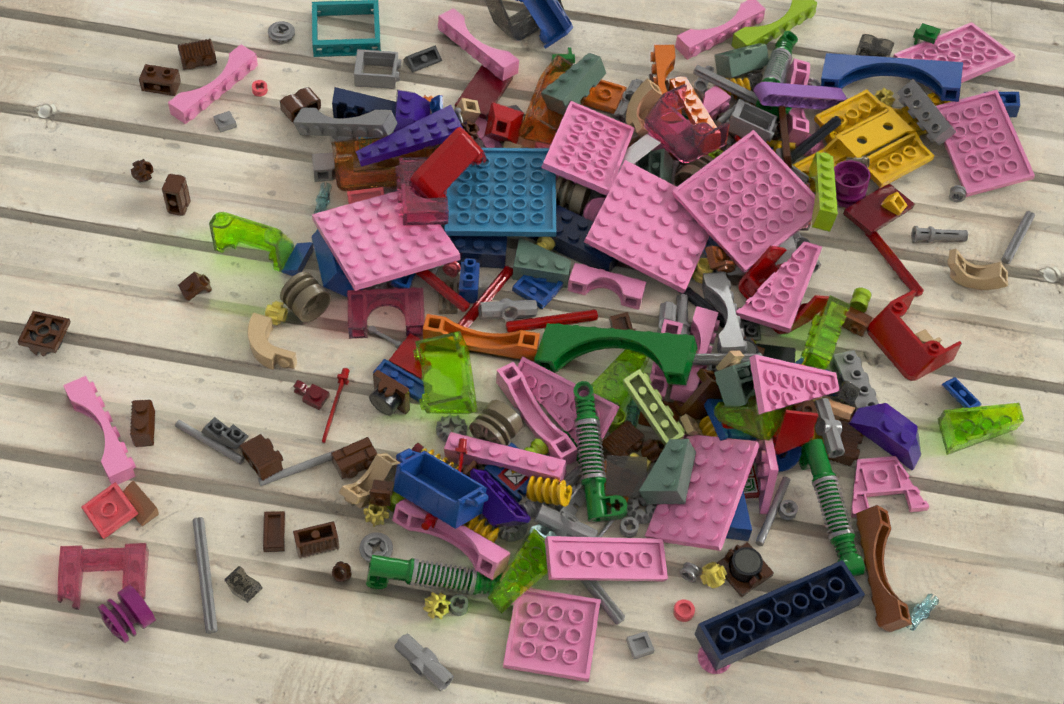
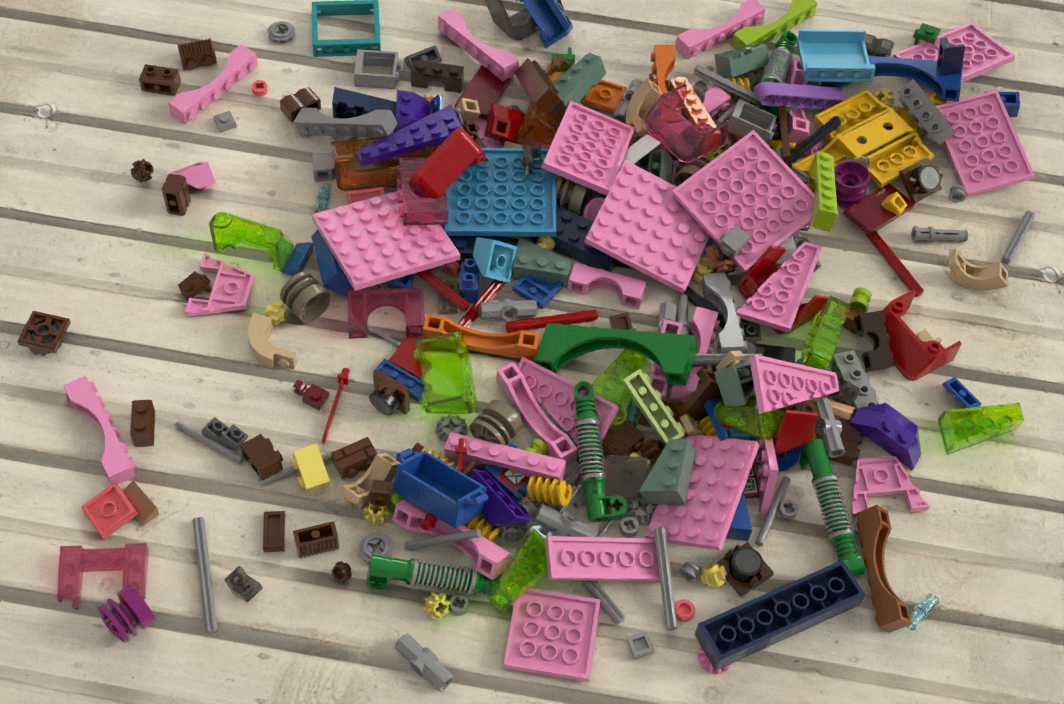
none -> bright pink slope [168,161,216,191]
none -> bright pink wing [185,253,255,316]
none -> light yellow brick [291,444,330,494]
none -> light grey bar [405,529,481,550]
none -> dark brown arch [411,60,464,93]
none -> medium azure slope [473,237,517,283]
none -> reddish brown brick [514,58,561,115]
none -> clear smoke bracket [520,145,541,175]
none -> light grey axle [654,527,677,631]
none -> light grey brick [719,225,750,259]
none -> medium azure panel [797,30,876,82]
none -> dark brown arch [854,311,894,373]
none -> piece [899,157,943,203]
none -> dark blue panel [937,37,965,76]

